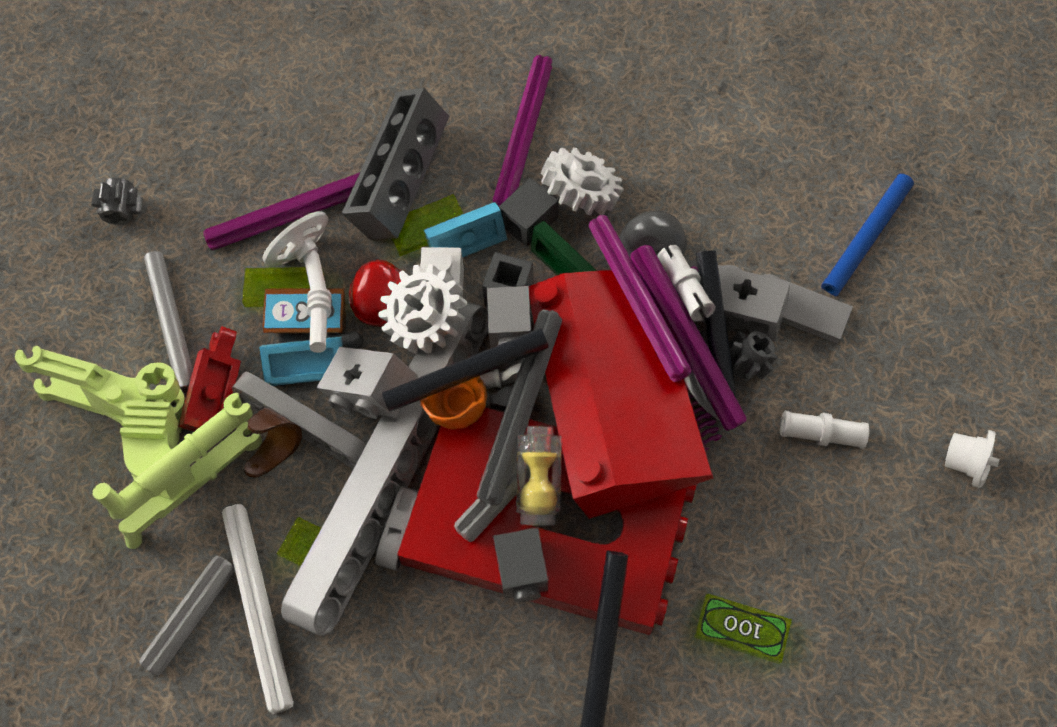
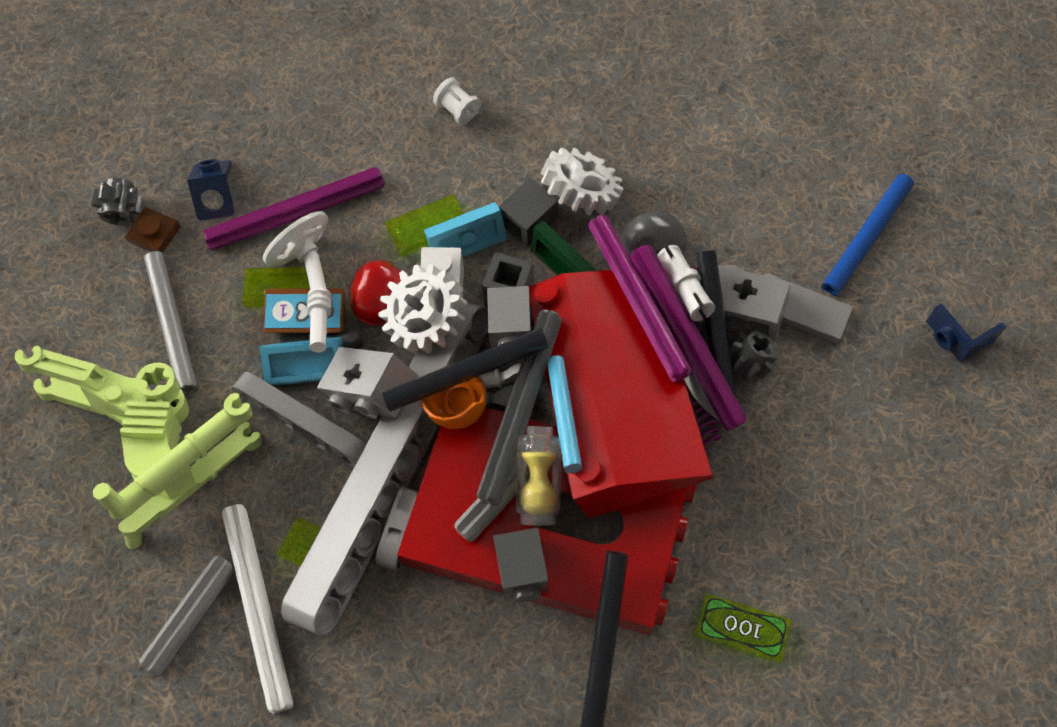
red plate [178,326,241,432] -> none
reddish brown helmet [244,408,302,478] -> none
dark grey brick [341,88,449,240] -> none
magenta axle [492,55,552,207] -> none
white pin [780,411,869,449] -> none
white piece [945,430,1000,488] -> none
none -> reddish brown plate [125,207,181,253]
none -> dark blue bracket [187,159,235,220]
none -> white bush [433,78,482,126]
none -> medium azure bar [547,355,582,473]
none -> dark blue bracket [926,304,1007,362]

